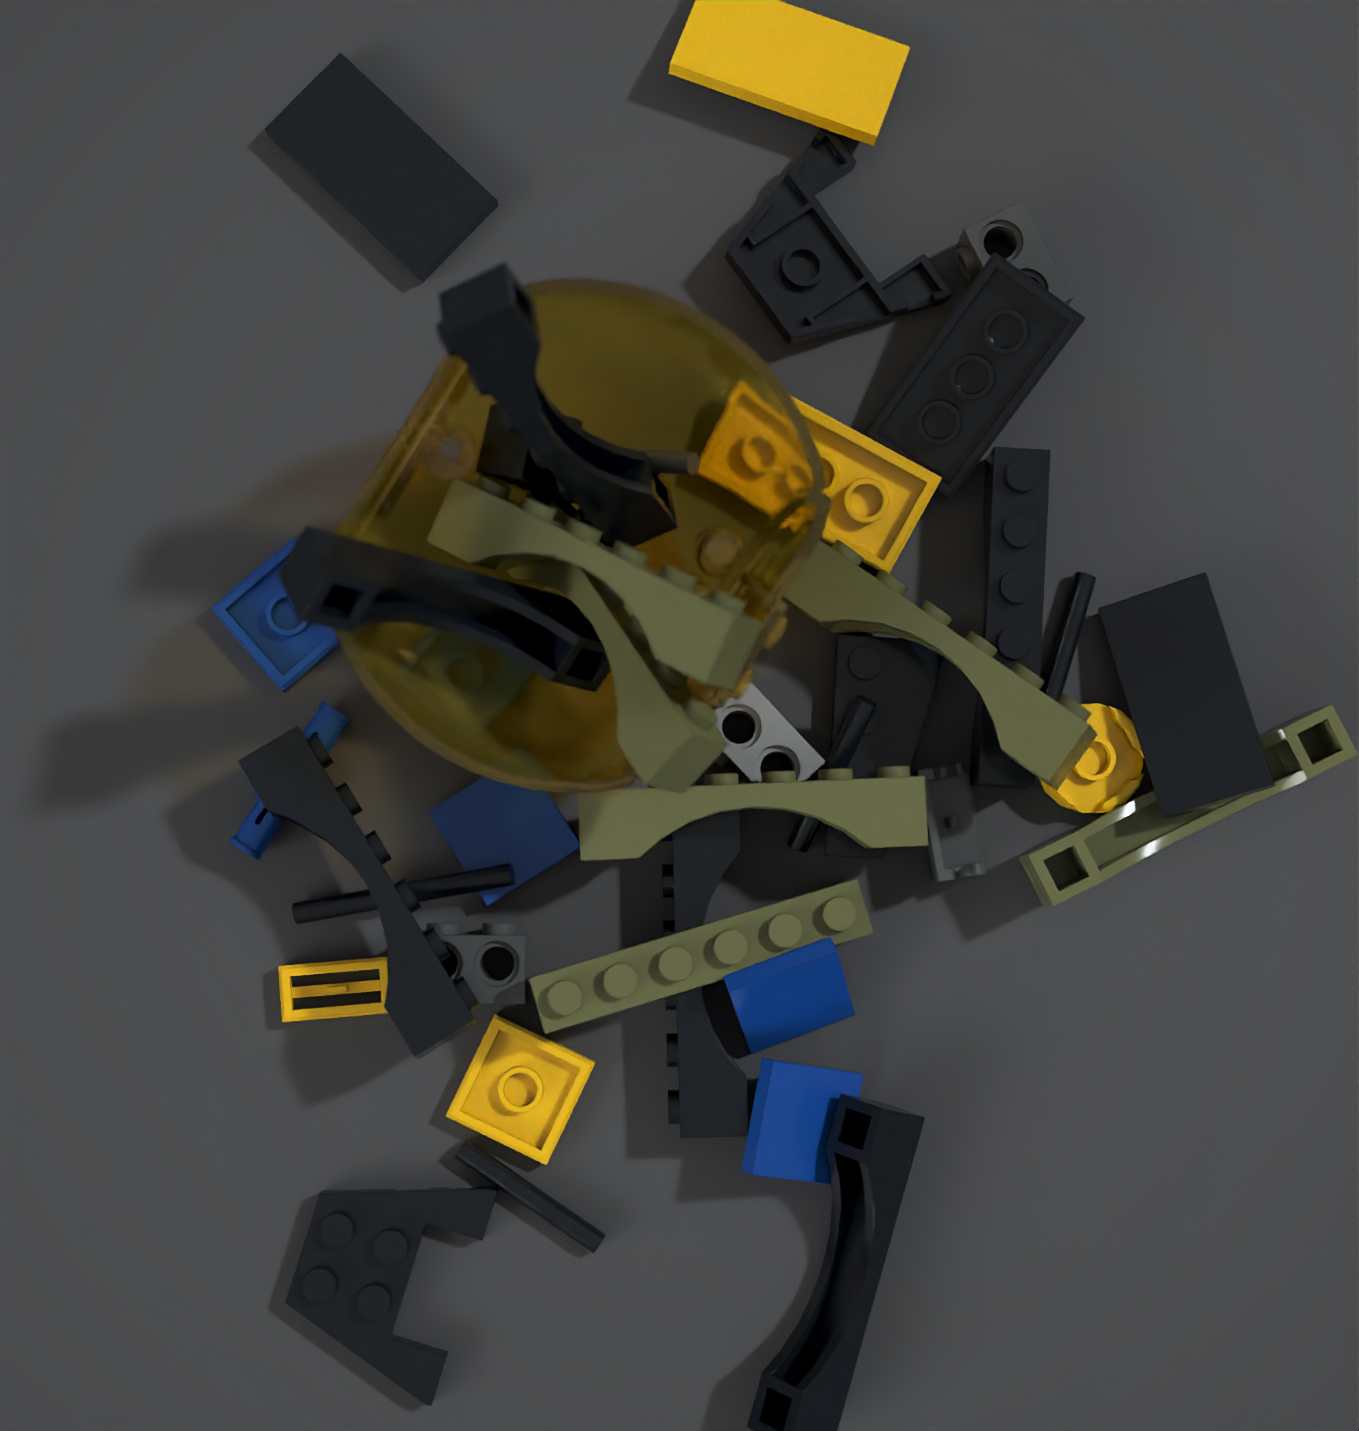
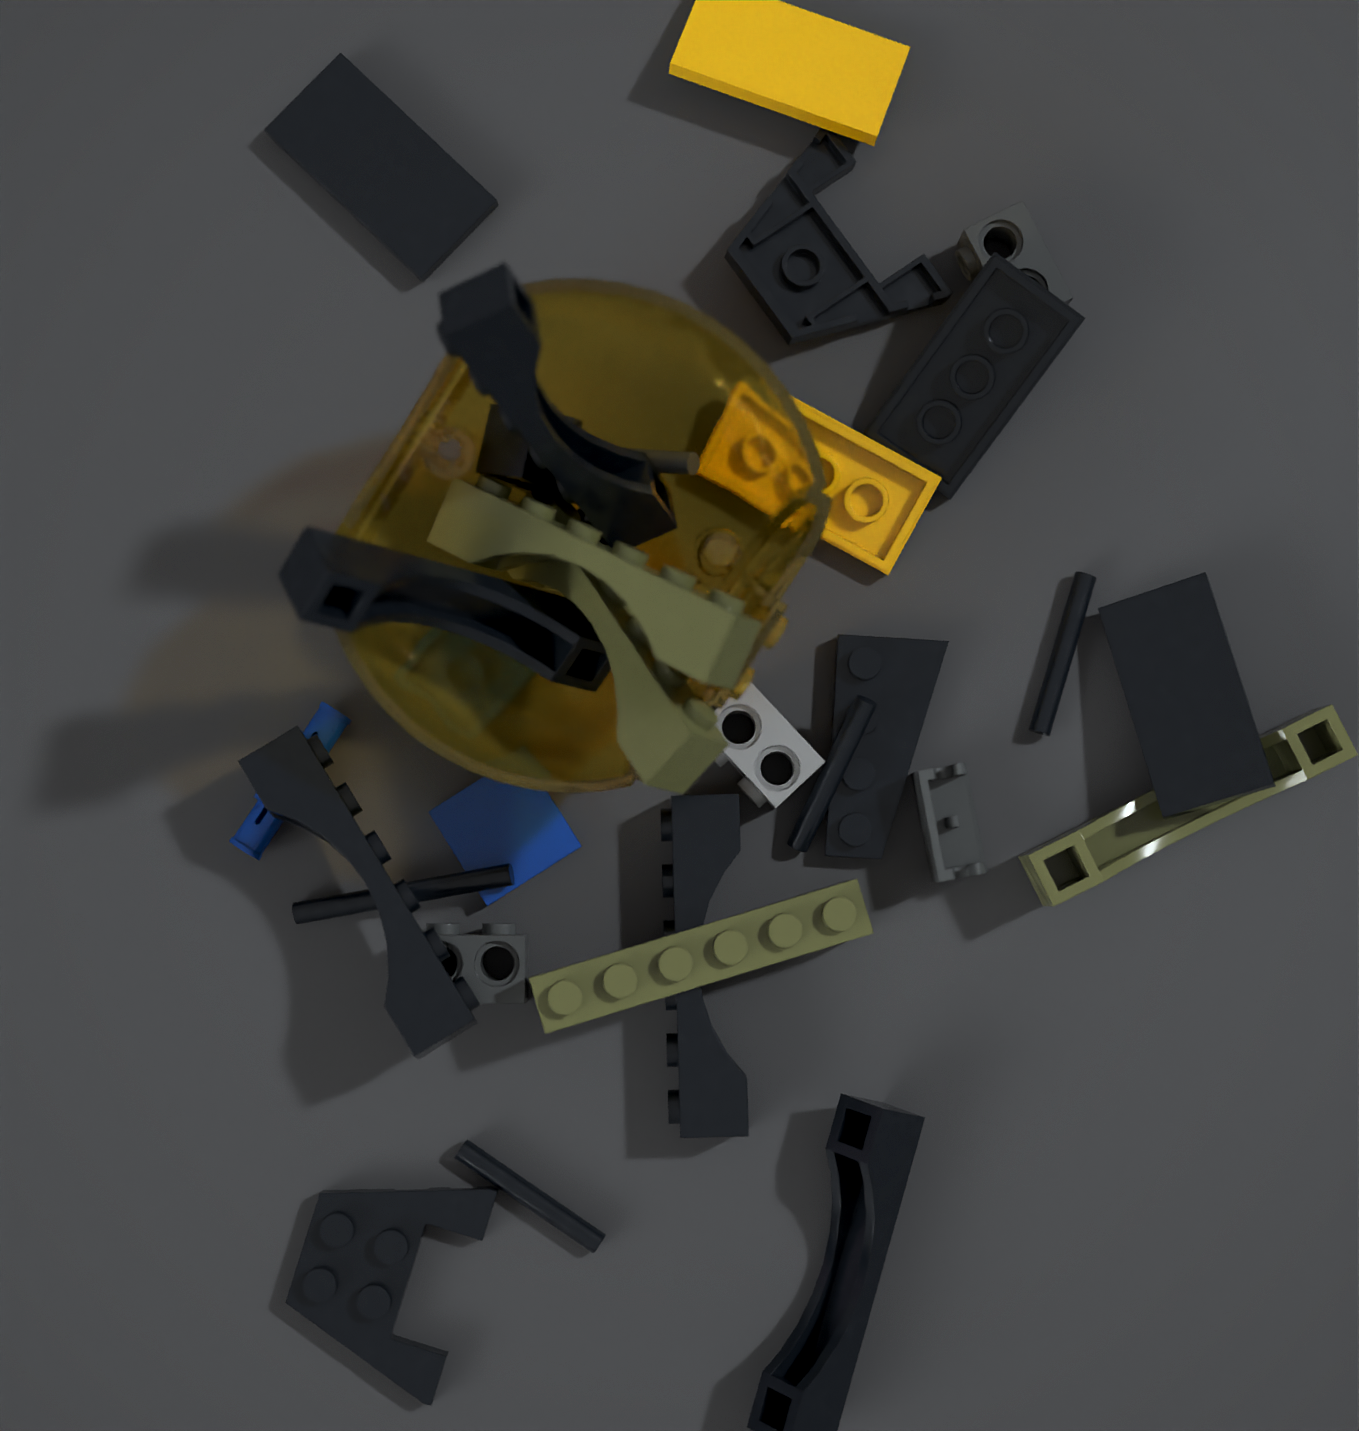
blue tile [210,537,354,693] -> none
yellow tile [278,956,388,1022] -> none
yellow tile [446,1013,596,1165] -> none
olive arch [578,766,928,861] -> none
blue tile [723,937,856,1054] -> none
blue tile [741,1058,864,1184] -> none
olive arch [776,537,1098,790] -> none
black arch [970,447,1051,789] -> none
yellow tile [1039,703,1144,813] -> none

